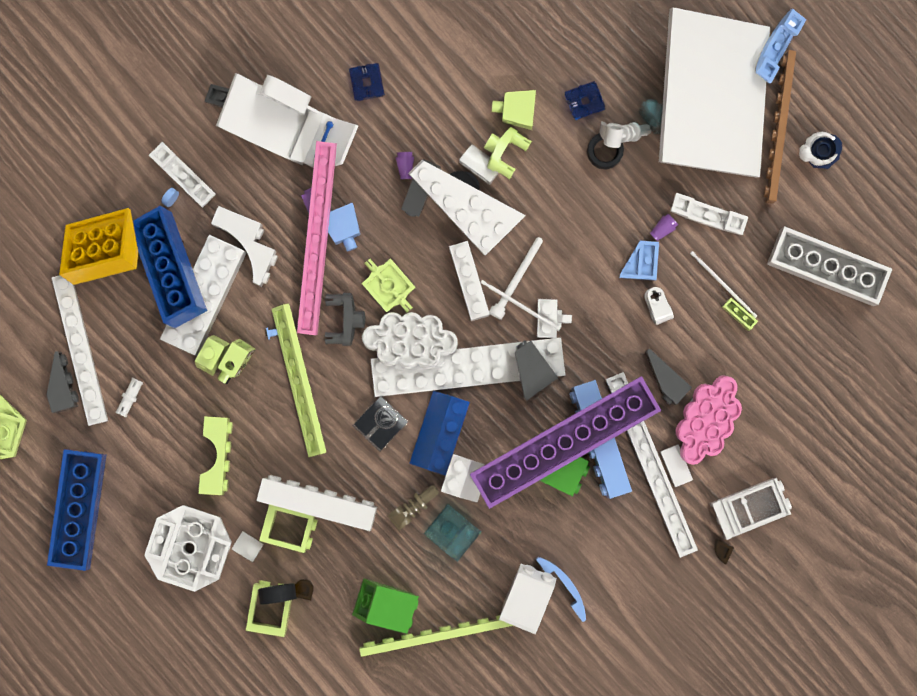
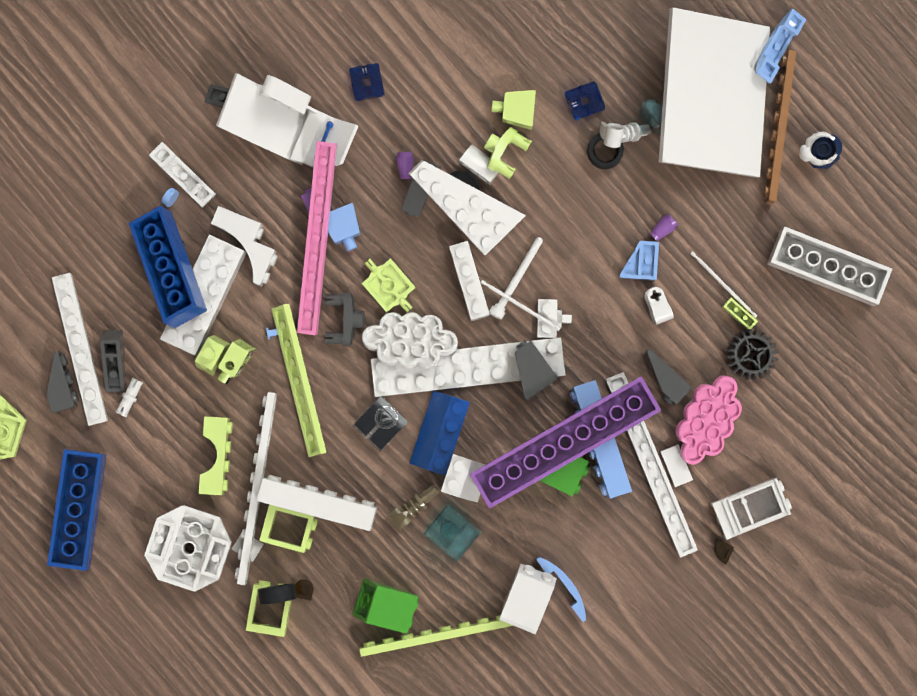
yellow slope [59,208,138,285] -> none
white slope [670,193,748,235] -> none
none -> dark grey slope [100,330,125,392]
none -> white plate [235,392,277,585]
none -> dark grey gear [726,329,778,381]

